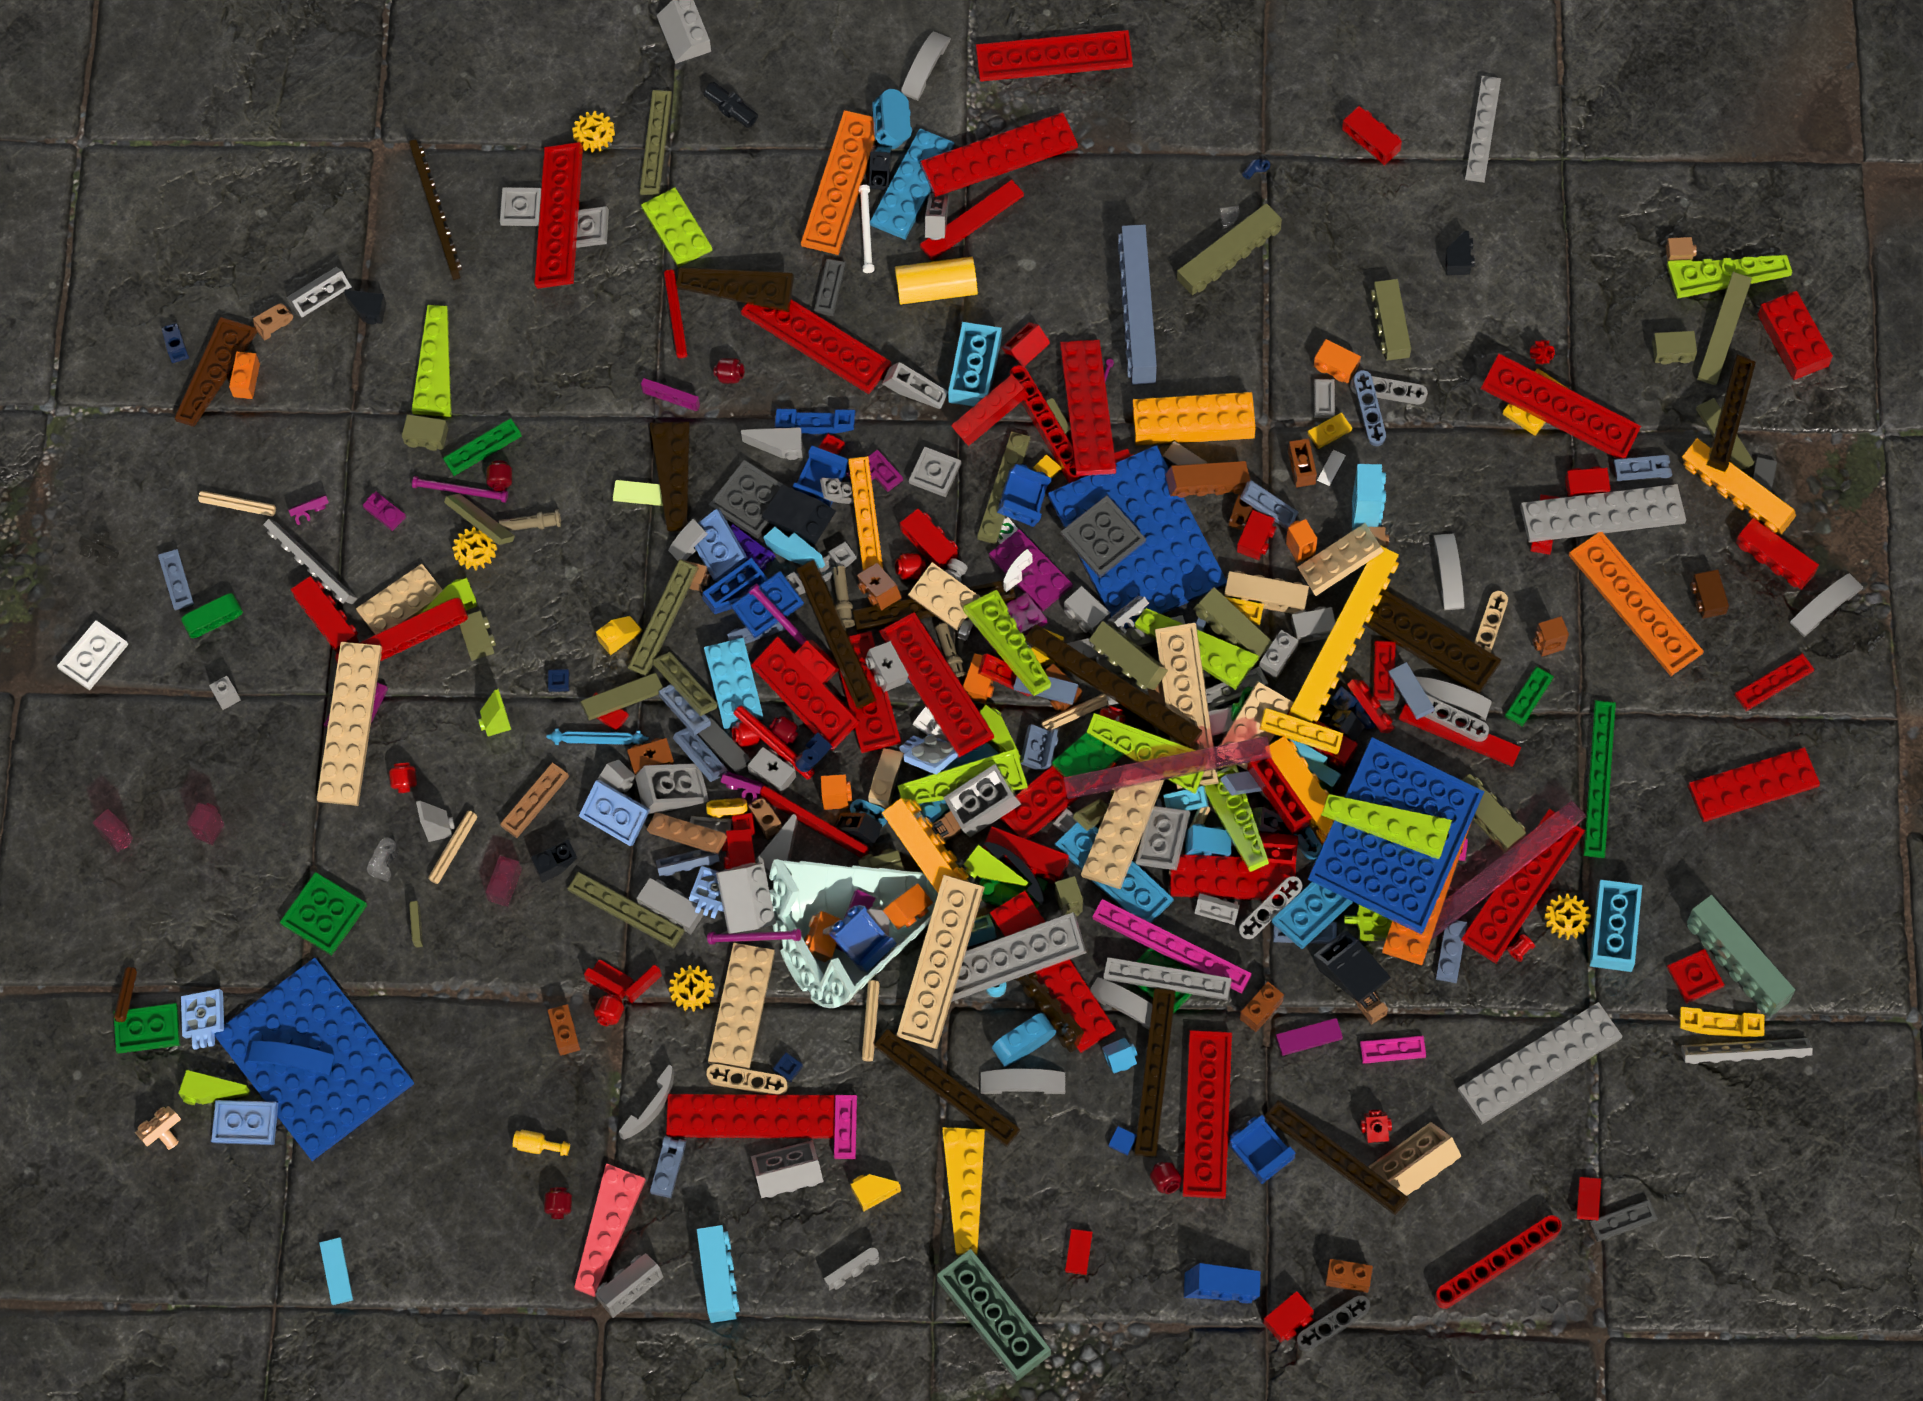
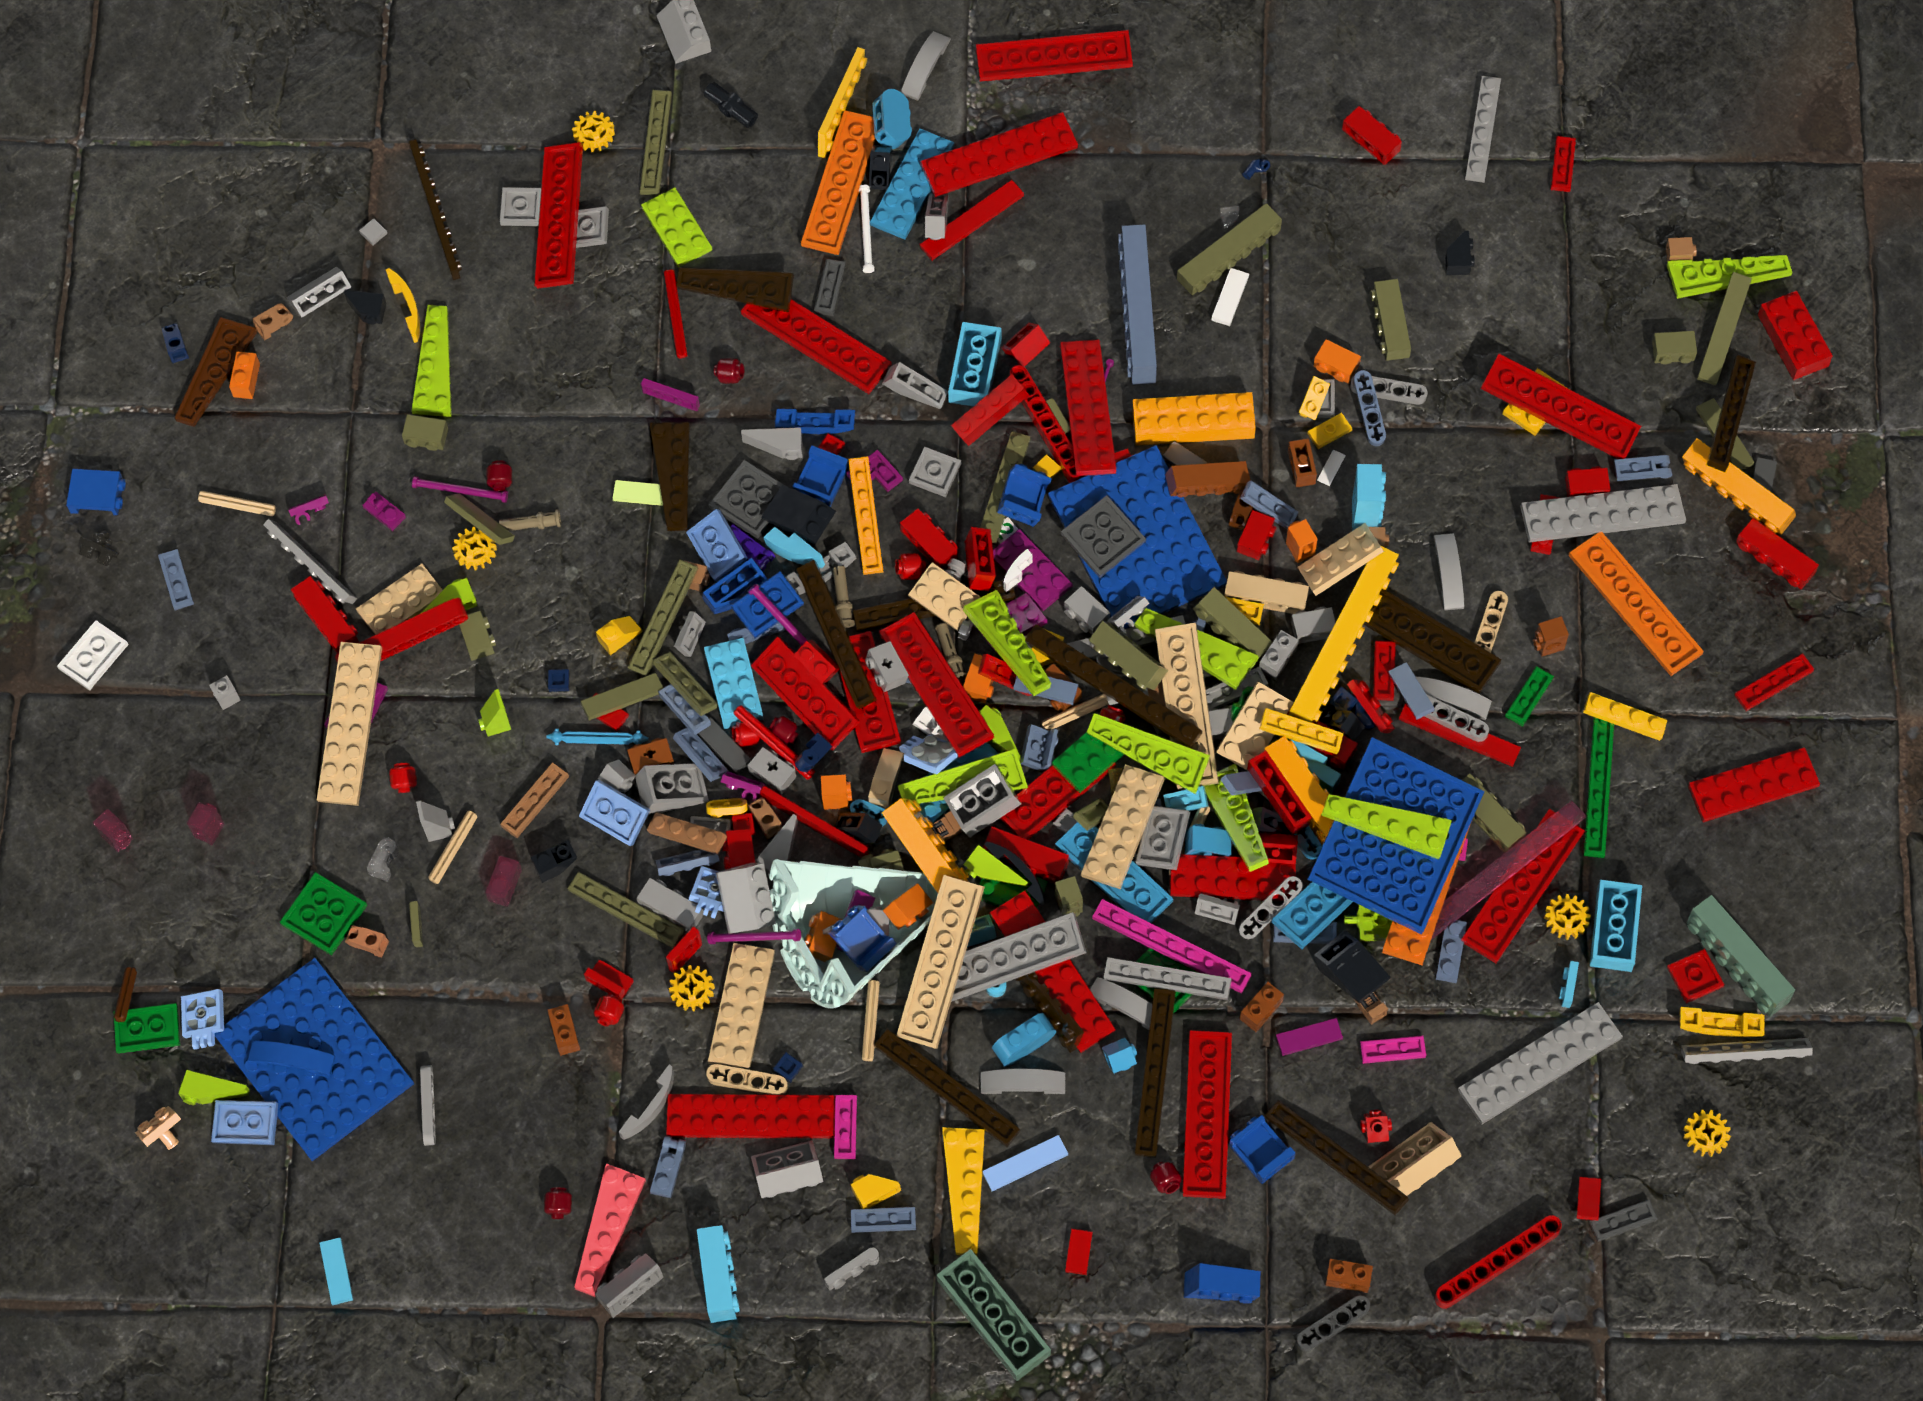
green beam [181,593,243,638] -> none
green plate [443,418,522,476] -> none
yellow piece [513,1129,570,1156] -> none
red tile [624,965,662,1004] -> none
light grey slope [668,519,708,561] -> none
light grey slope [820,478,854,504] -> none
dark orange brick [857,563,901,610] -> none
yellow brick [895,256,978,305] -> none
clear pink plate [1064,736,1272,799] -> none
blue tile [1109,1126,1137,1156] -> none
red brick [1263,1291,1314,1343] -> none
red bush [1507,934,1535,962] -> none
red gear [1530,340,1555,364] -> none
reddish brown brick [1690,570,1729,619] -> none
light grey slope [1790,573,1863,637] -> none
none -> blue panel [66,469,126,515]
none -> nougat leg [345,926,389,958]
none -> light grey tile [359,218,387,245]
none -> yellow slope [386,268,420,343]
none -> light grey beam [420,1065,436,1146]
none -> red tile [666,926,702,973]
none -> light grey plate [674,611,706,657]
none -> yellow wing [818,47,867,158]
none -> sand blue plate [851,1207,916,1233]
none -> red brick [965,527,996,591]
none -> light blue tile [982,1135,1068,1192]
none -> white tile [1211,268,1249,326]
none -> yellow hinge [1298,376,1330,420]
none -> red tile [1551,136,1576,192]
none -> medium azure plate [1559,961,1579,1008]
none -> yellow plate [1583,692,1667,741]
none -> yellow gear [1683,1110,1731,1157]

